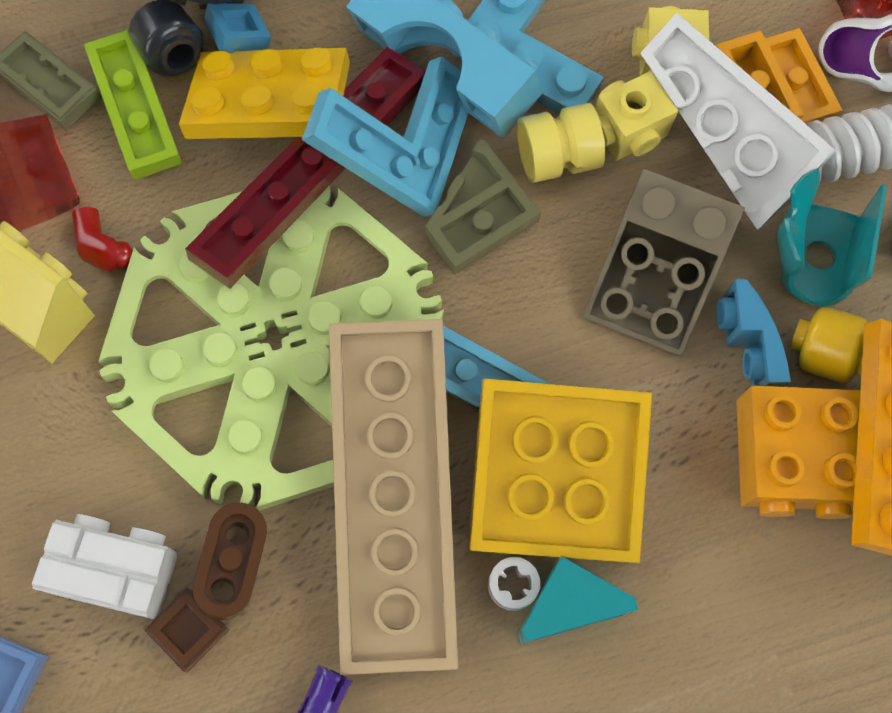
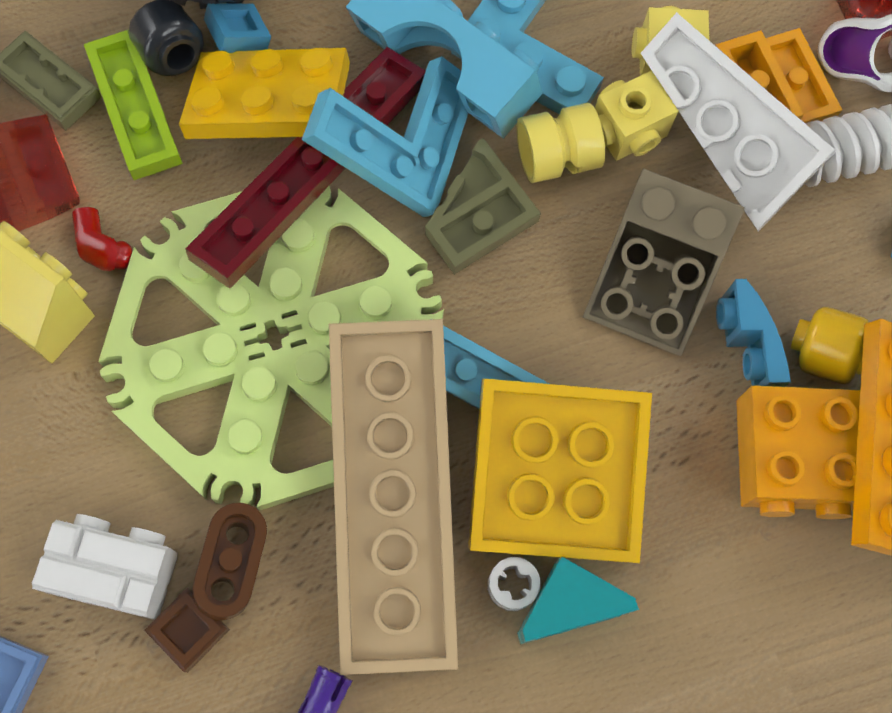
teal piece [776,168,887,306] -> none

